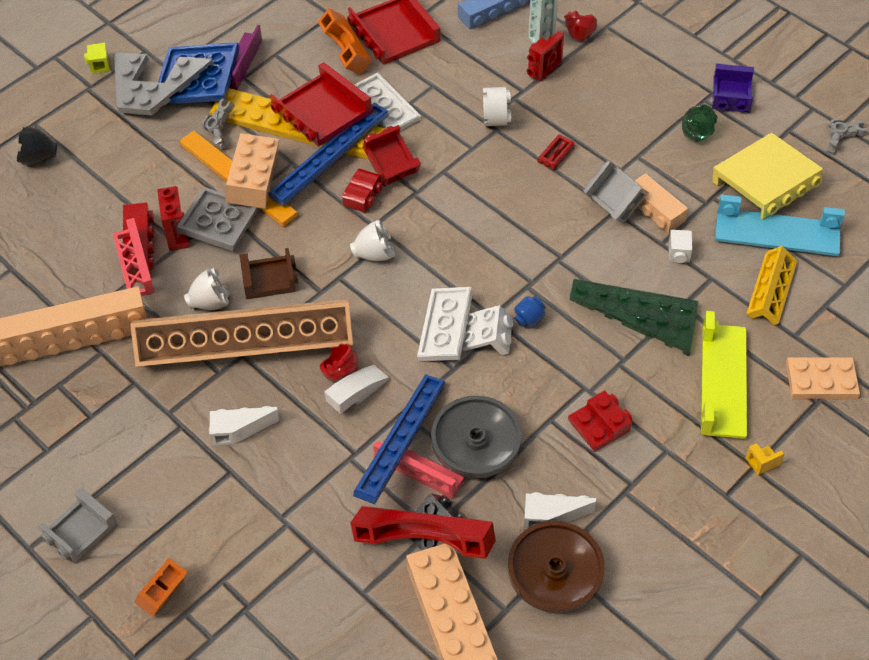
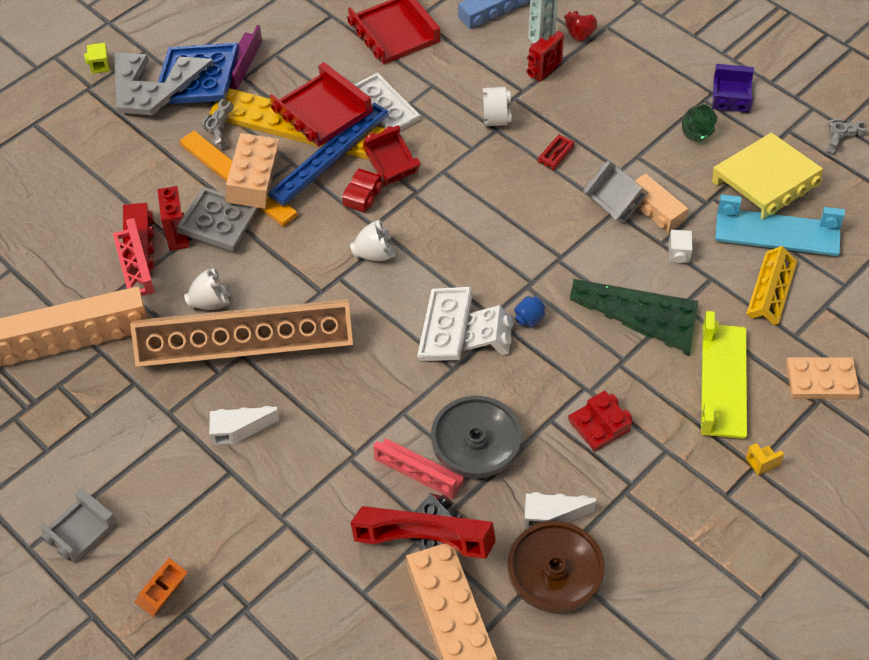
black piece [17,126,57,165] -> none
reddish brown panel [239,248,299,300] -> none
orange arch [318,8,372,75] -> none
red hair [320,343,358,381] -> none
white slope [324,365,389,414] -> none
blue tile [353,374,445,505] -> none

